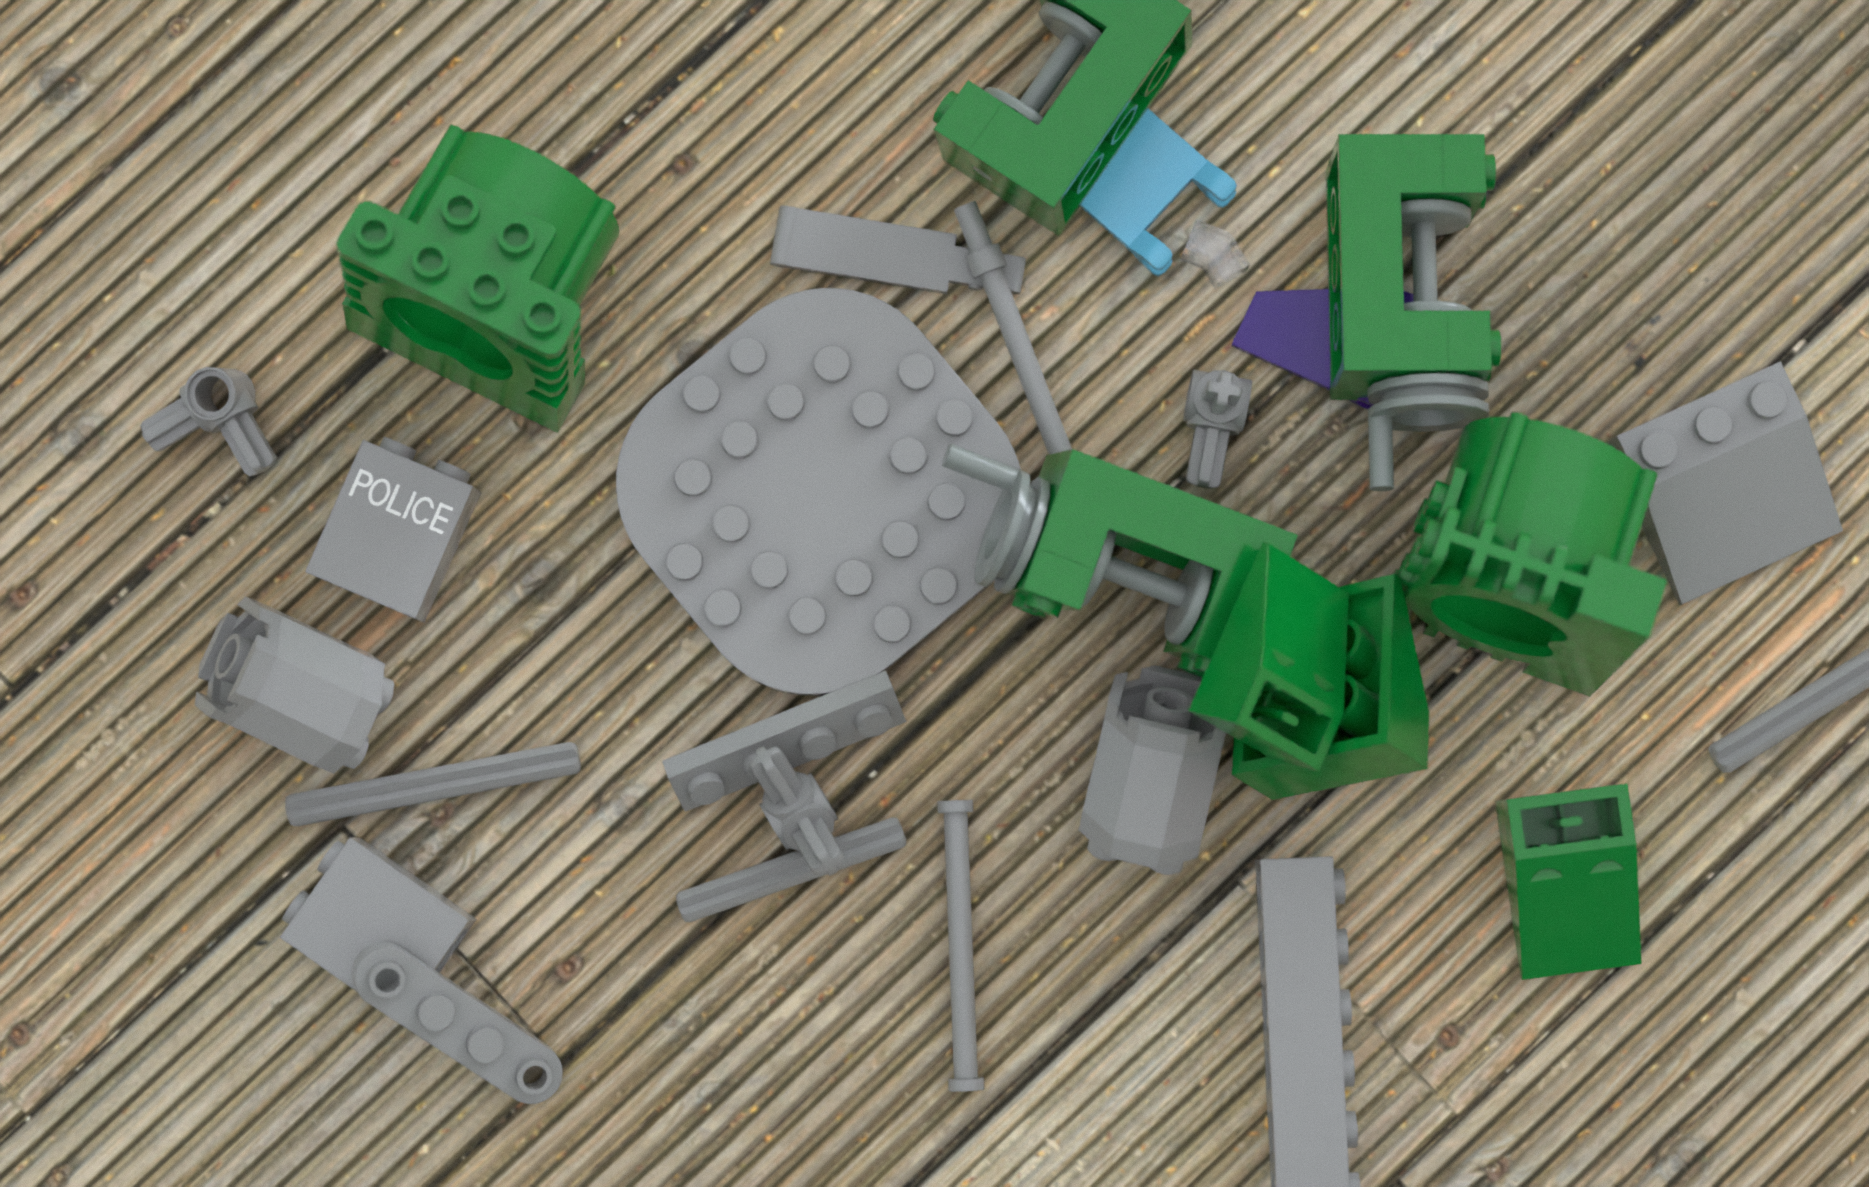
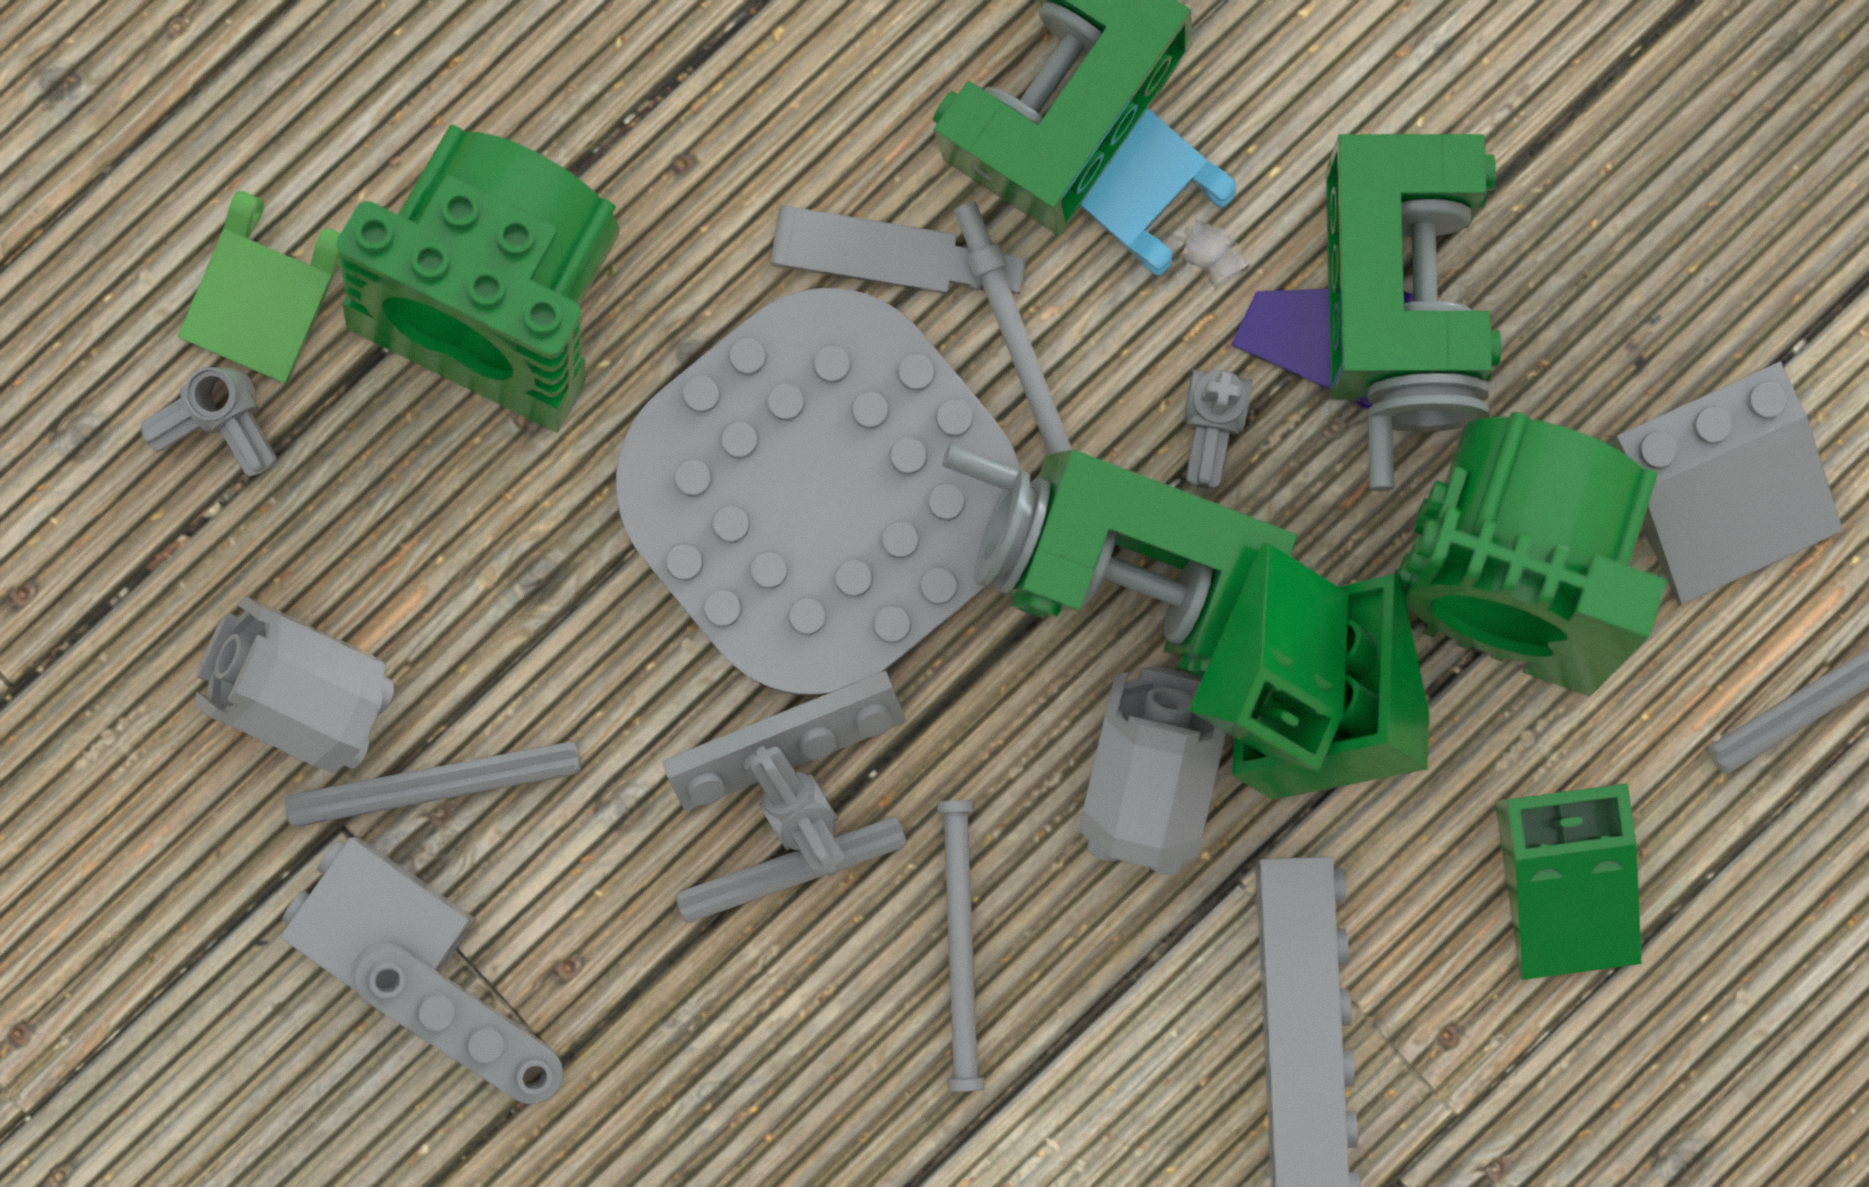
light grey brick [305,437,481,623] -> none
none -> bright green flag [178,191,341,384]

